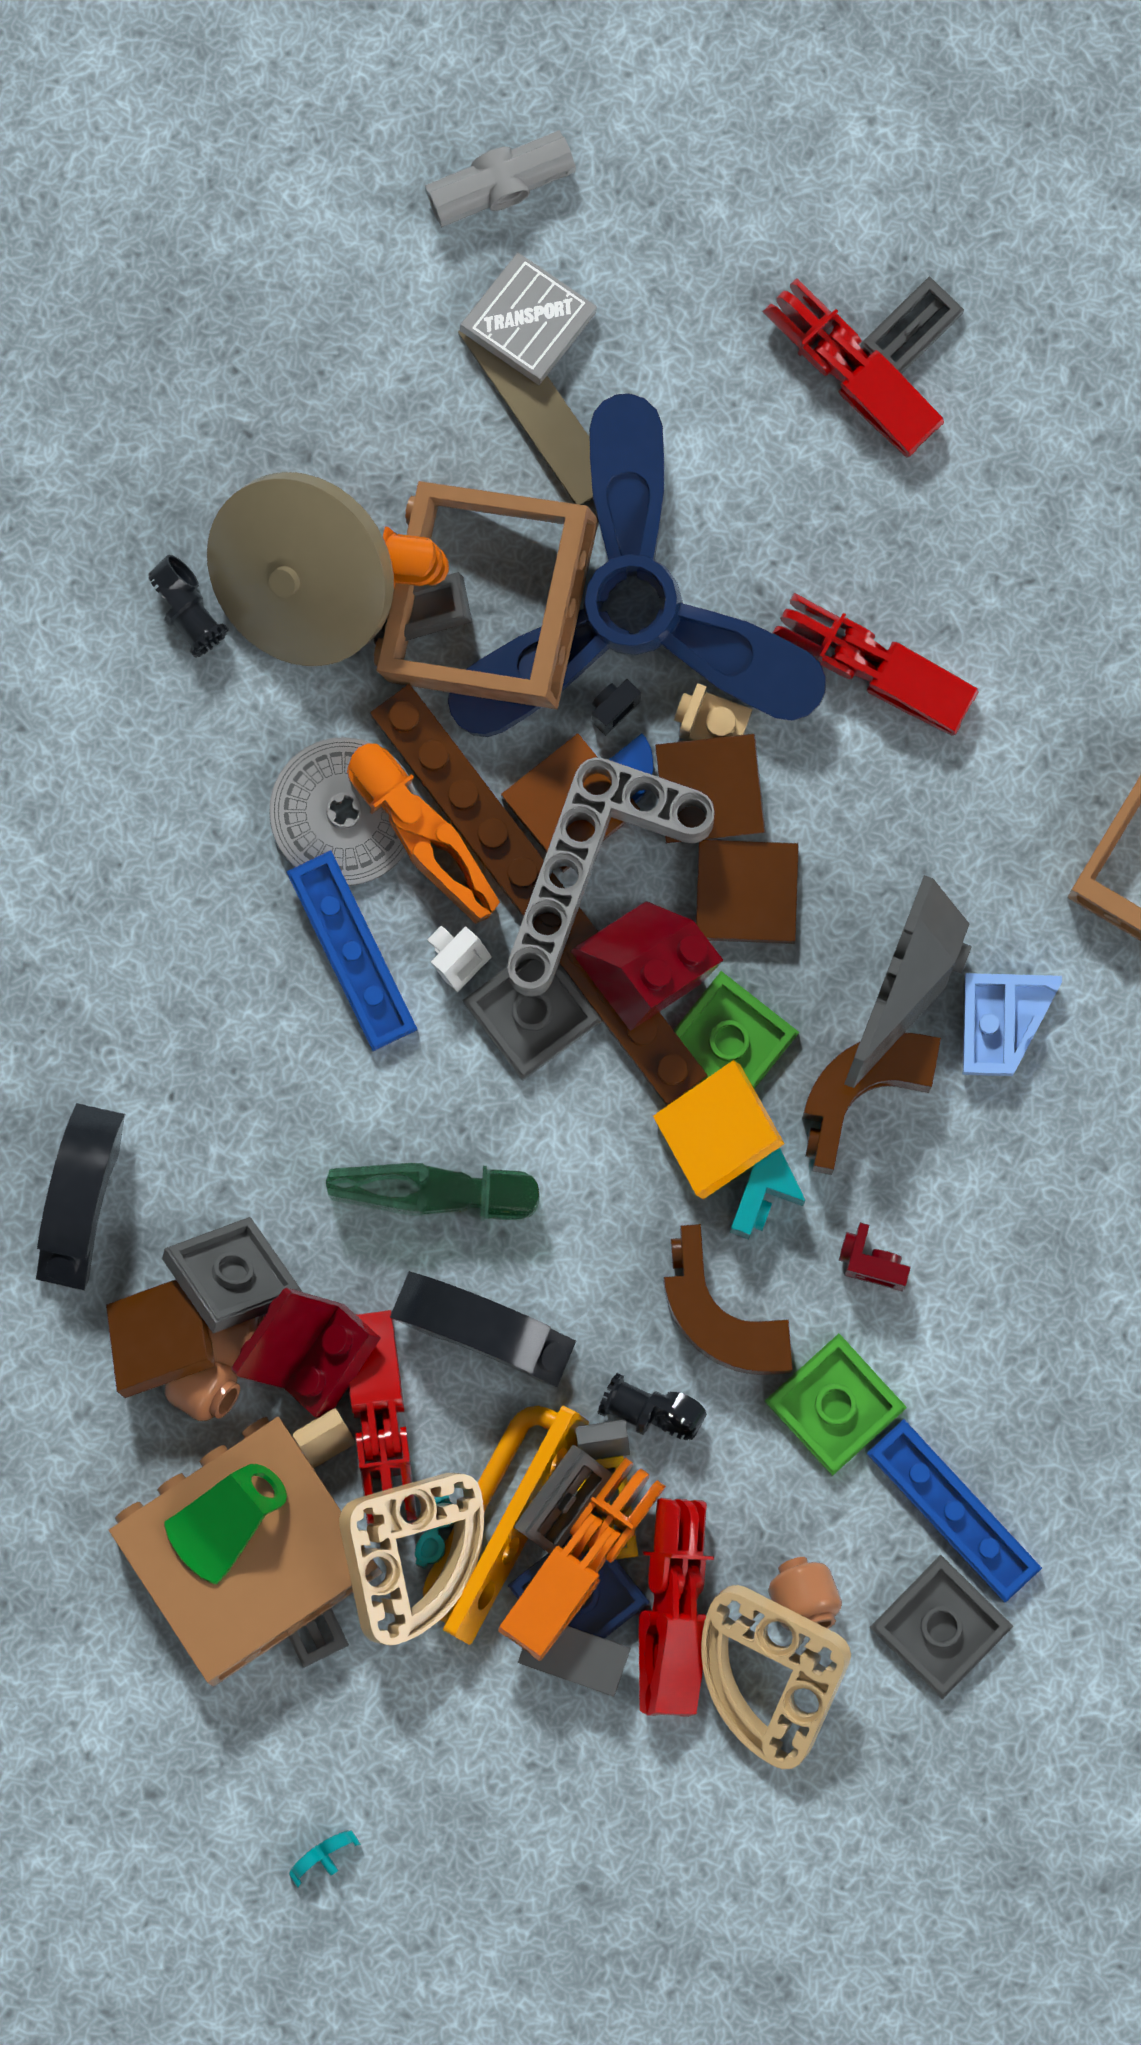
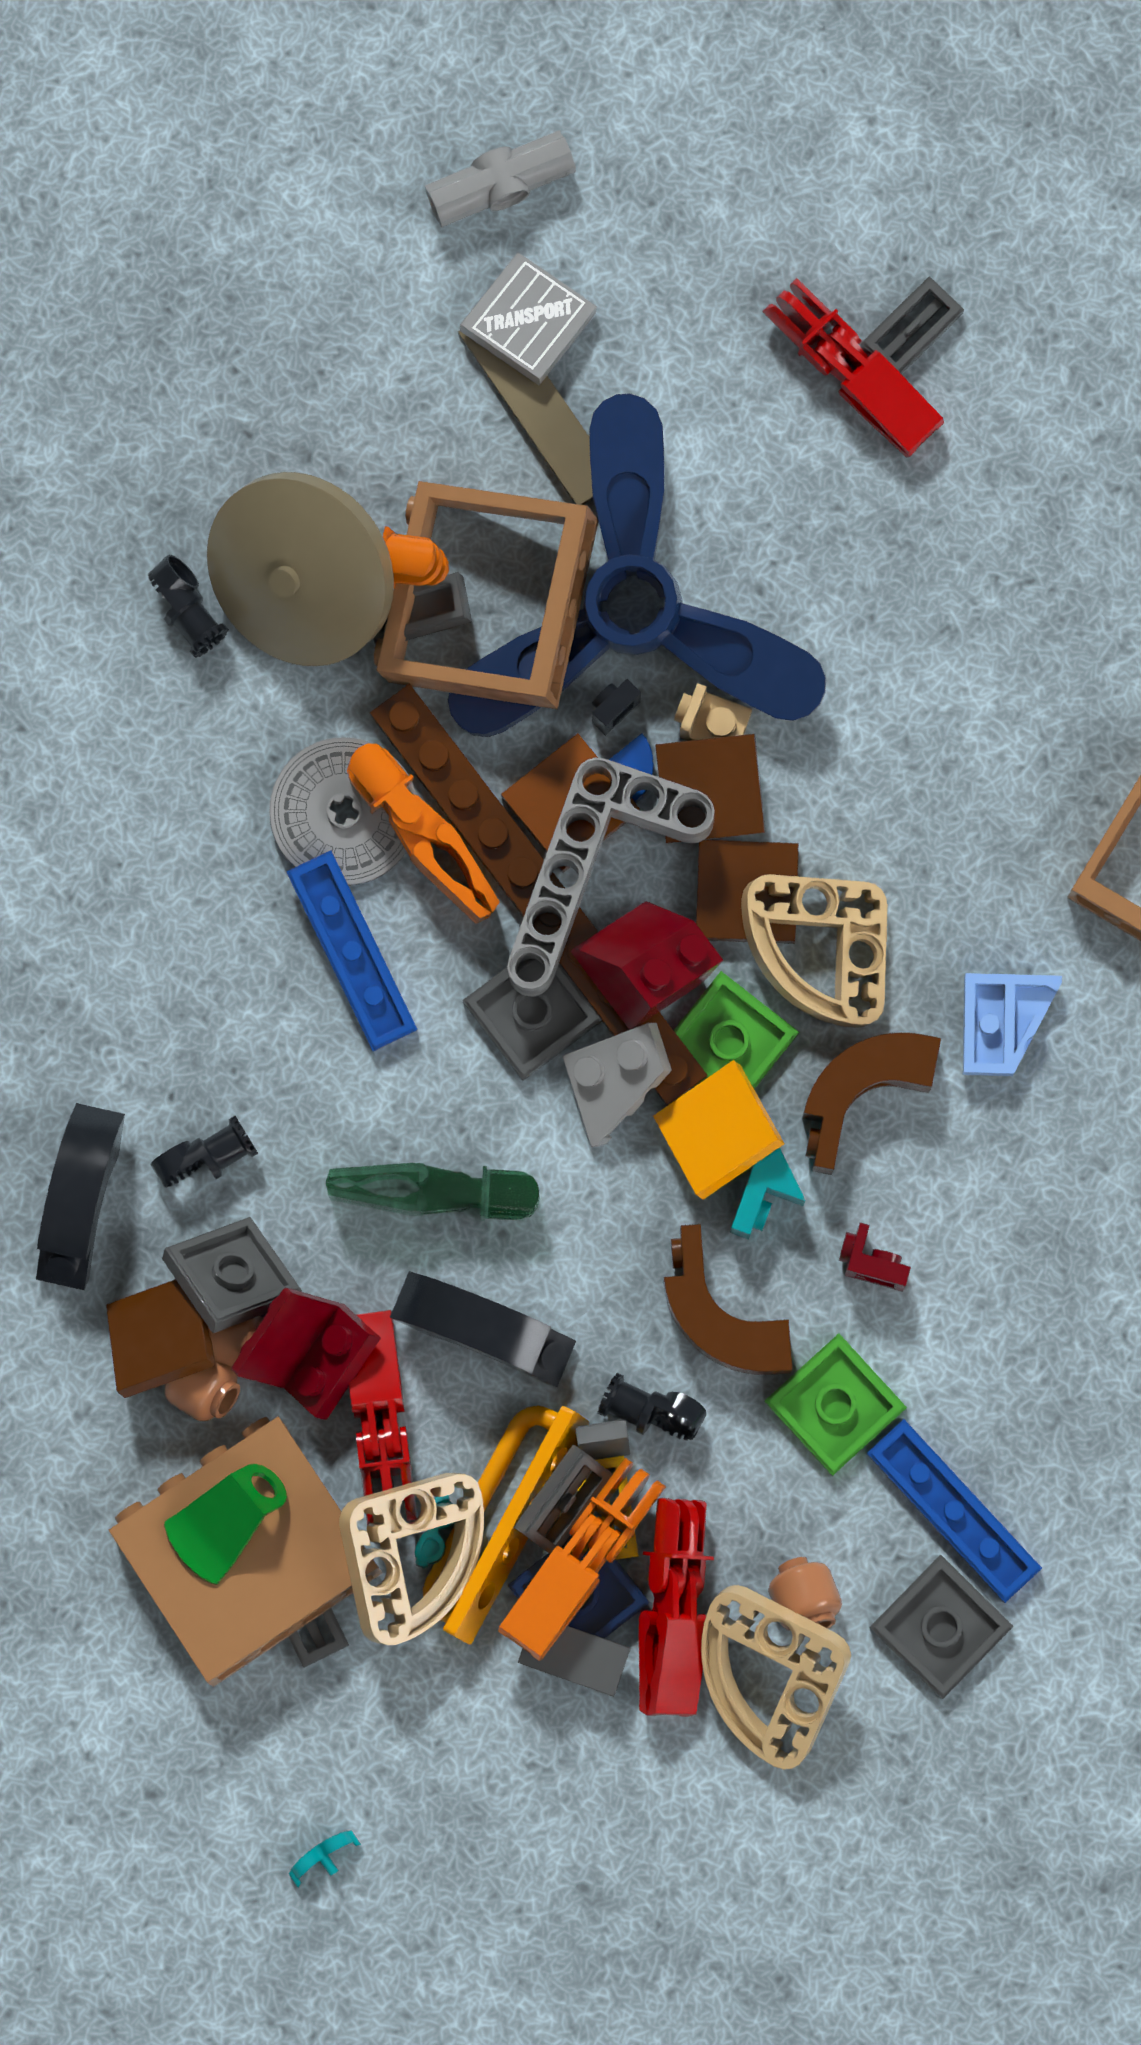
tan tile [292,1408,356,1469] -> none
white tile [427,926,492,993] -> none
red arm [772,593,979,736] -> none
dark grey wedge [844,875,972,1088] -> none
none -> black connector [150,1116,258,1188]
none -> light grey wing [563,1023,672,1147]
none -> tan beam [741,874,888,1028]

